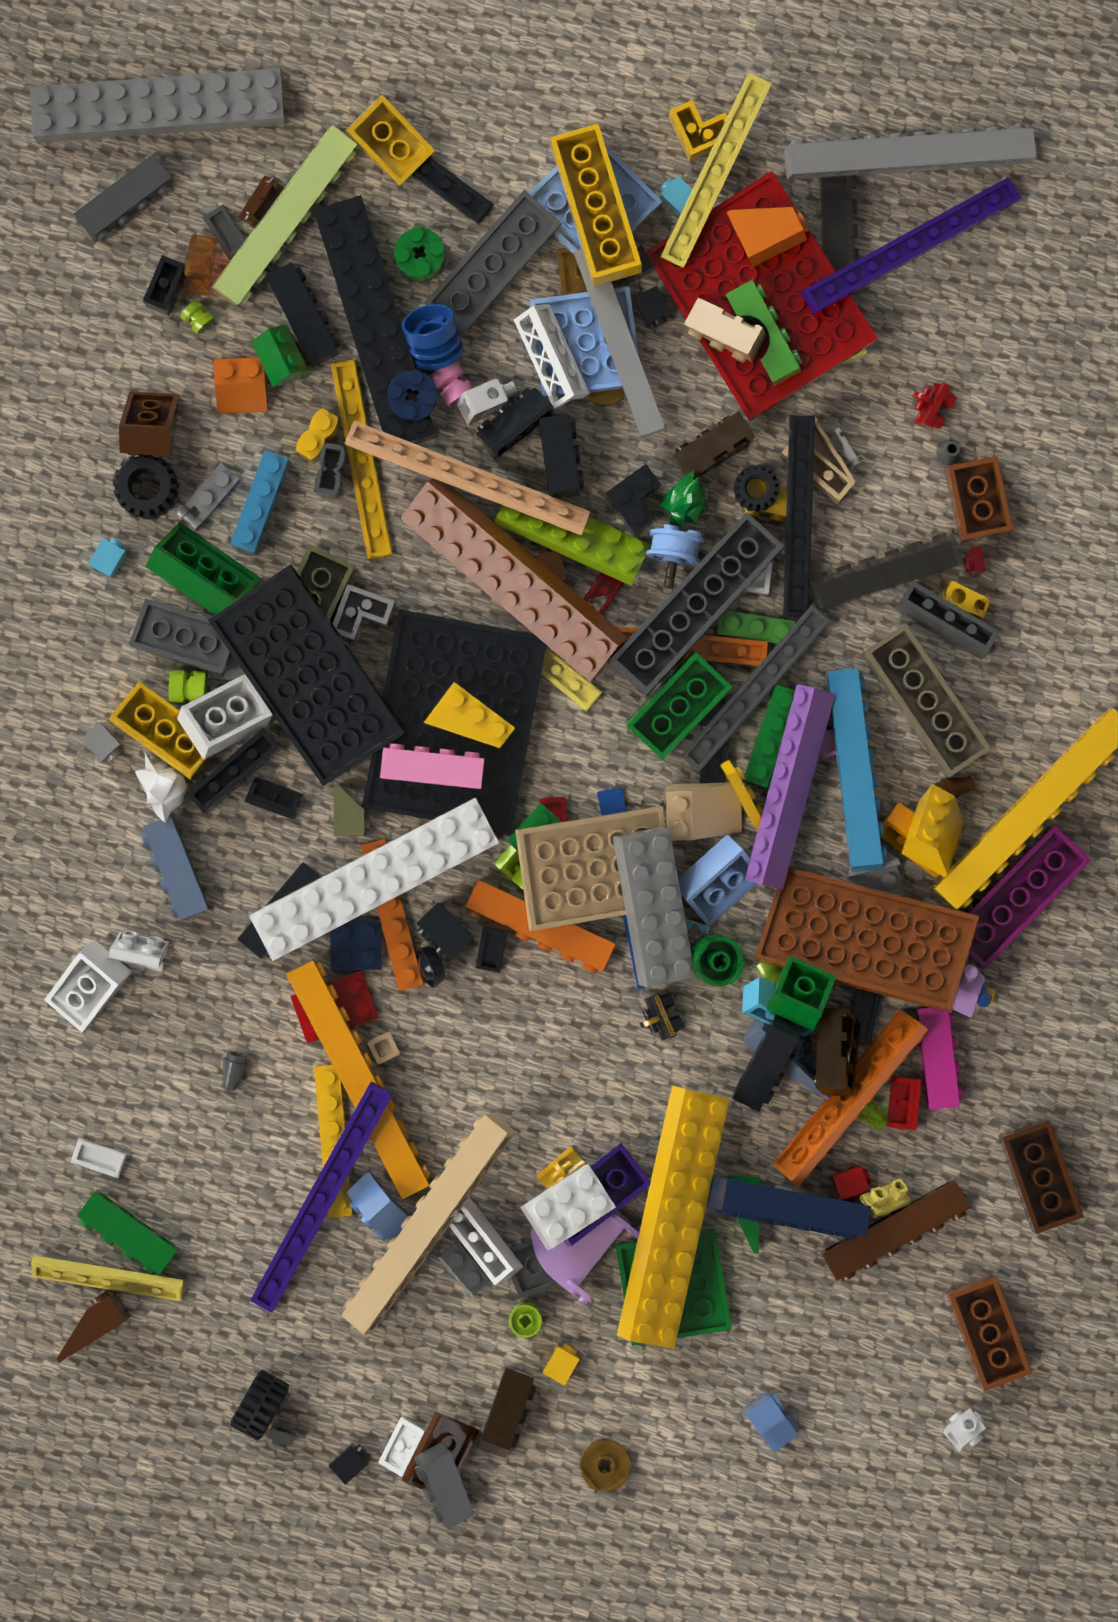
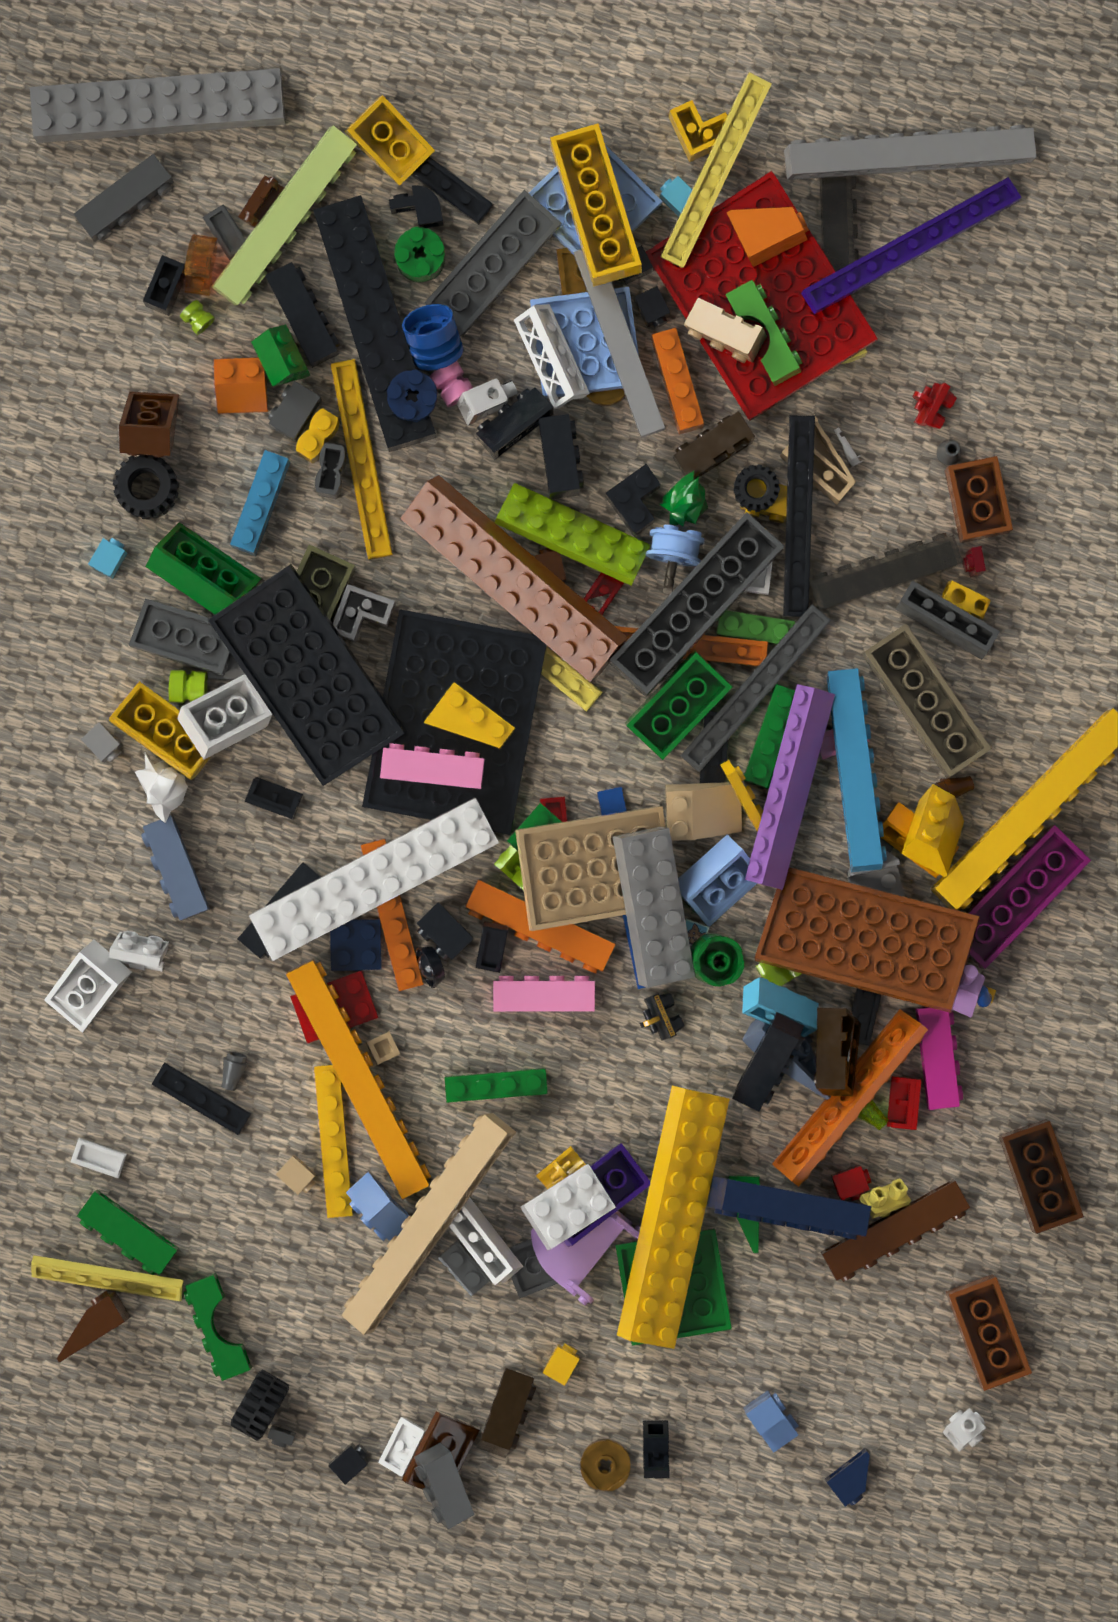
light grey plate [175,463,240,532] -> none
black brick [187,728,282,814] -> none
dark purple plate [250,1081,393,1313] -> none
olive slope [334,785,370,836] -> none
light nougat plate [345,421,590,535] -> none
lime wheel [509,1301,542,1338] -> none
green brick [766,955,836,1031] -> none
none -> black tile [152,1062,252,1135]
none -> green arch [184,1273,252,1381]
none -> dark grey brick [268,381,322,442]
none -> tan brick [276,1155,316,1195]
none -> black brick [389,185,444,228]
none -> green arch [444,1068,548,1103]
none -> bright pink brick [493,976,595,1012]
none -> black brick [643,1420,670,1479]
none -> orange brick [651,328,704,435]
none -> dark blue slope [825,1448,870,1507]

